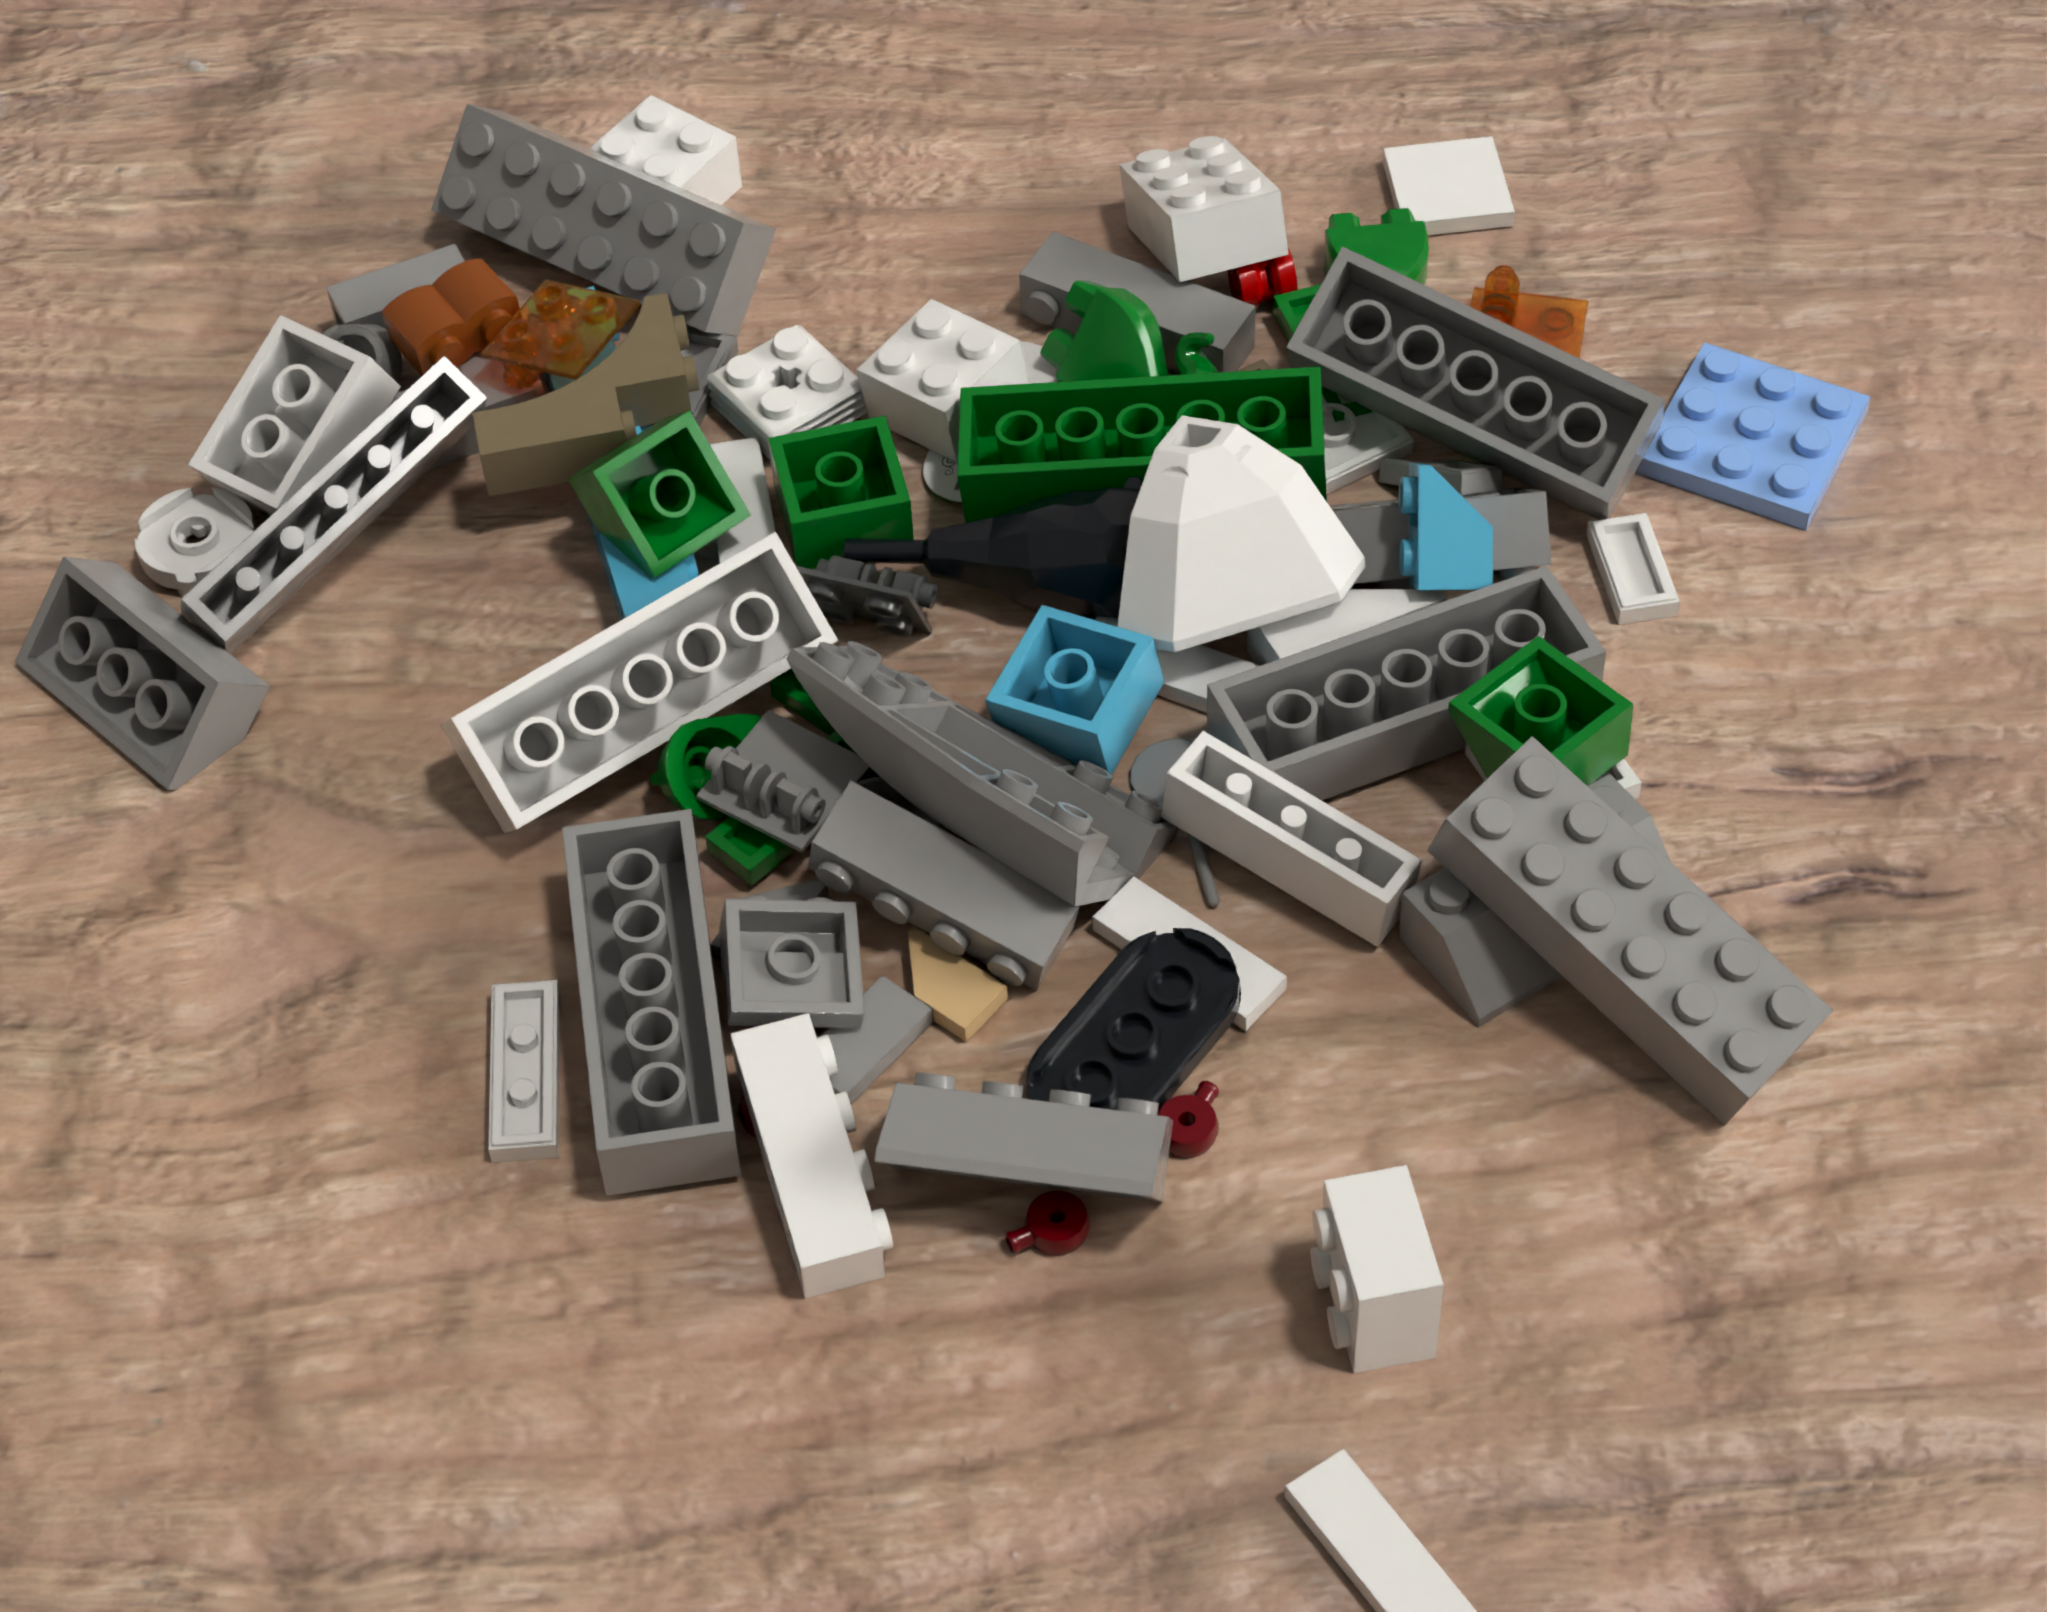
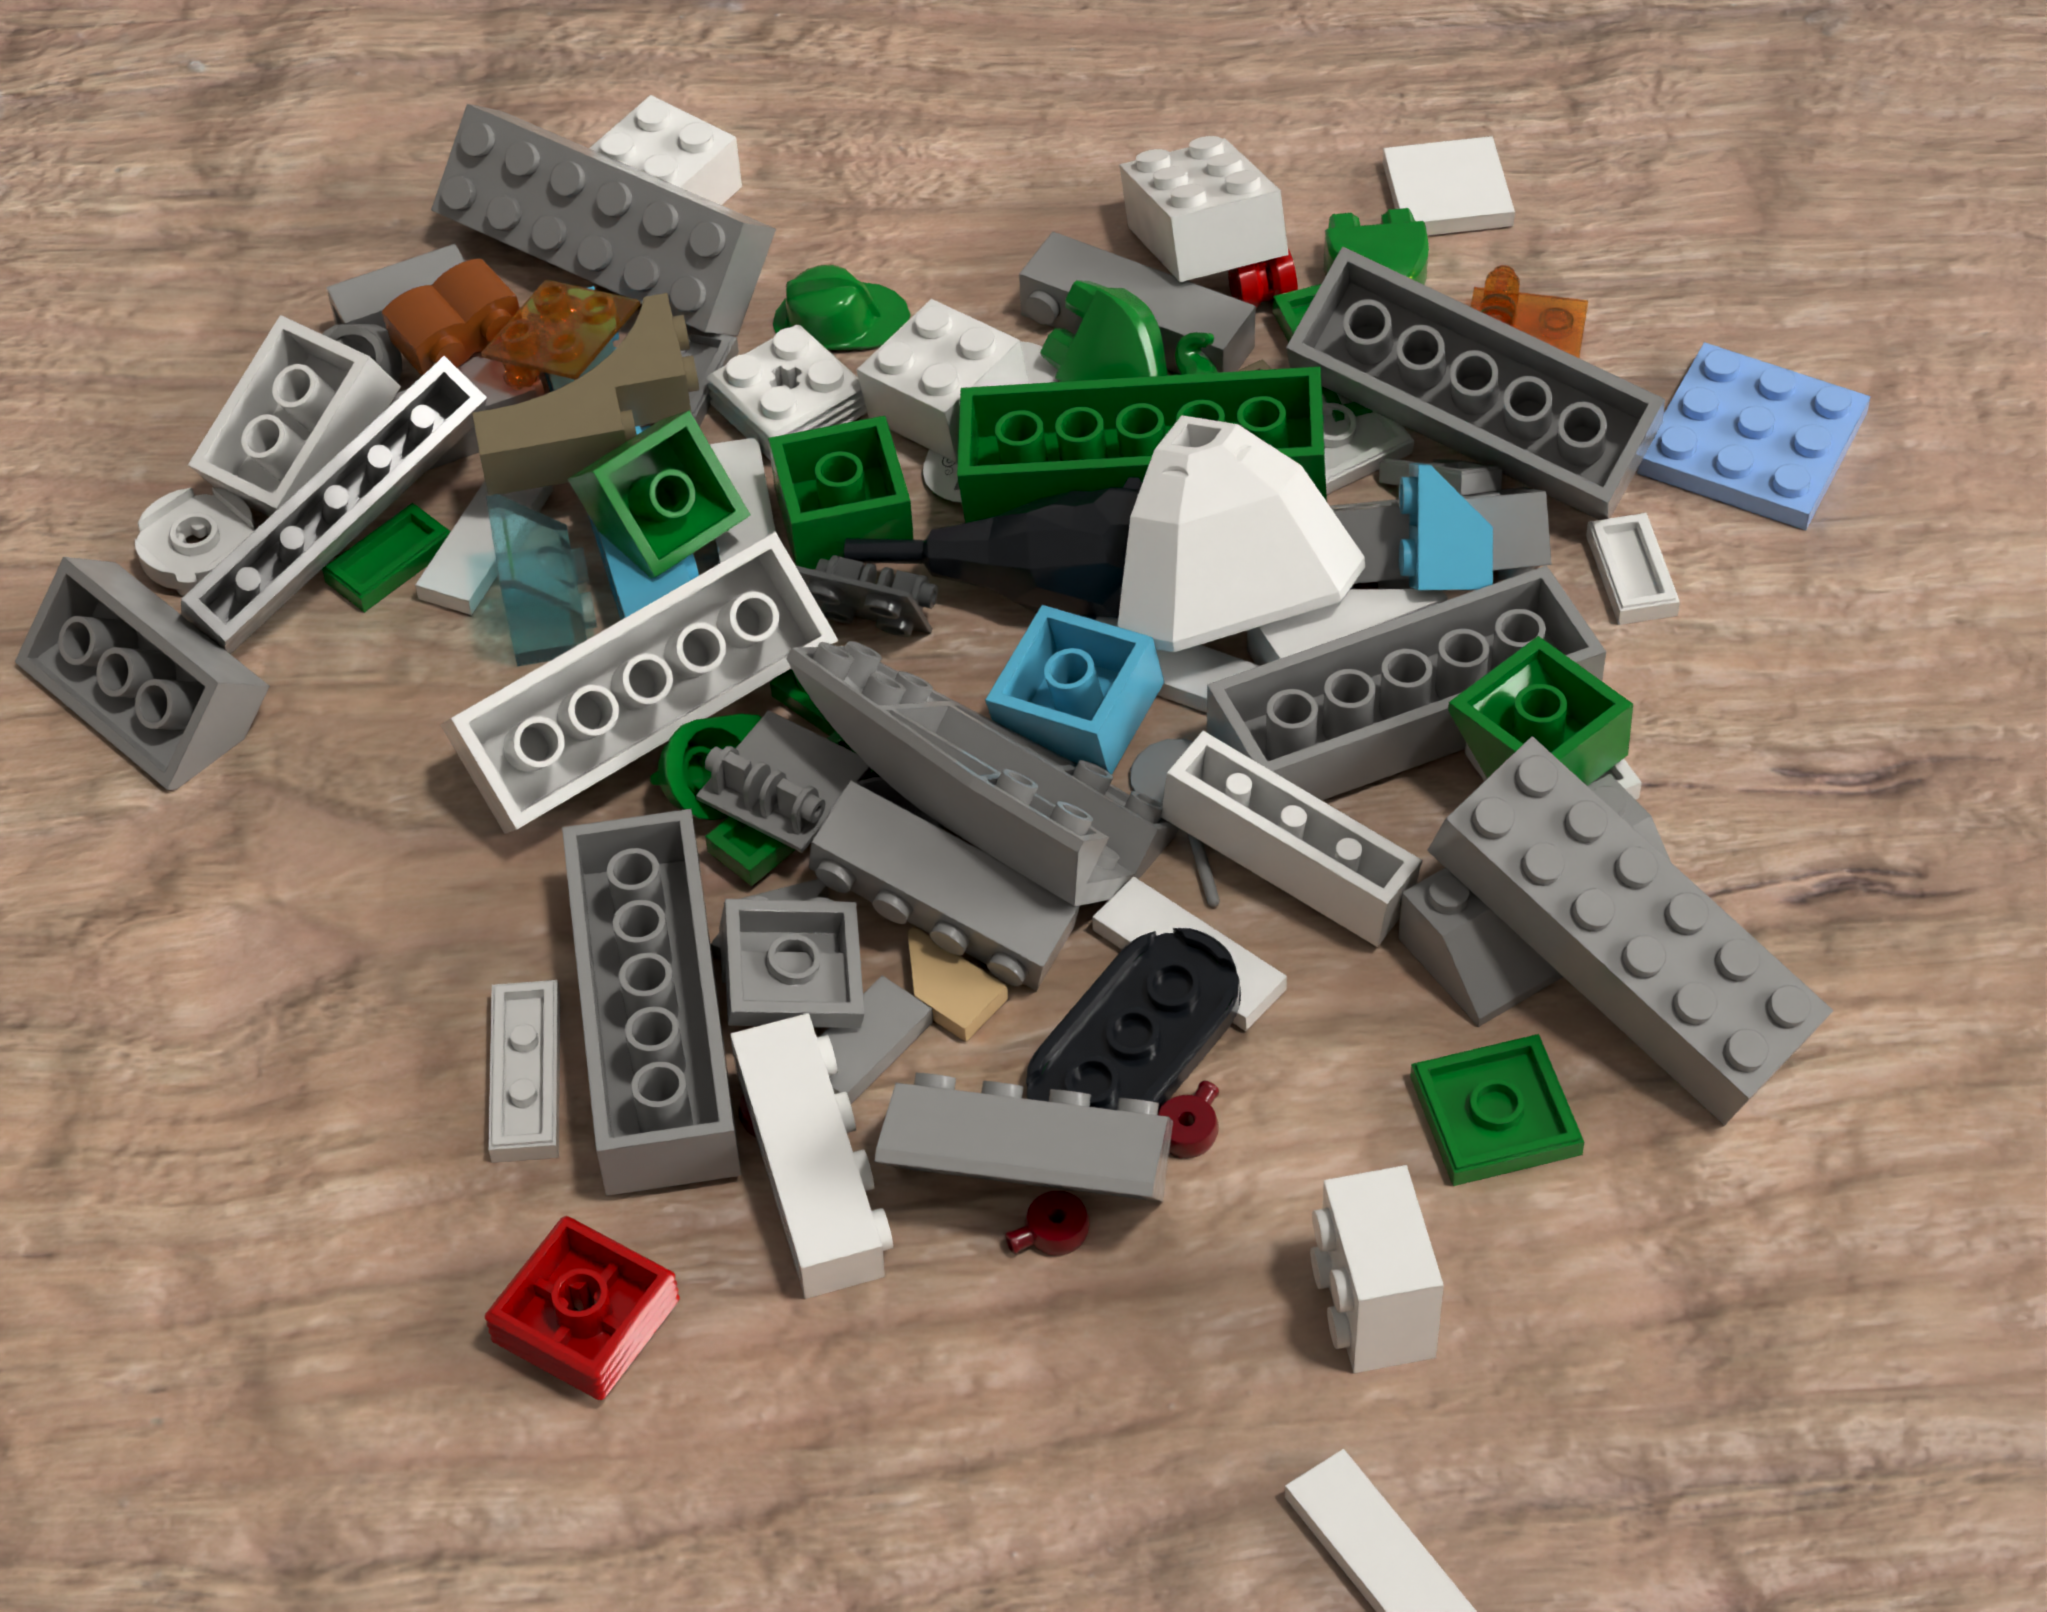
none -> green tile [322,502,451,613]
none -> white tile [415,481,553,615]
none -> red brick [484,1216,680,1400]
none -> clear light blue slope [486,494,597,667]
none -> green piece [773,265,910,350]
none -> green tile [1410,1034,1584,1186]

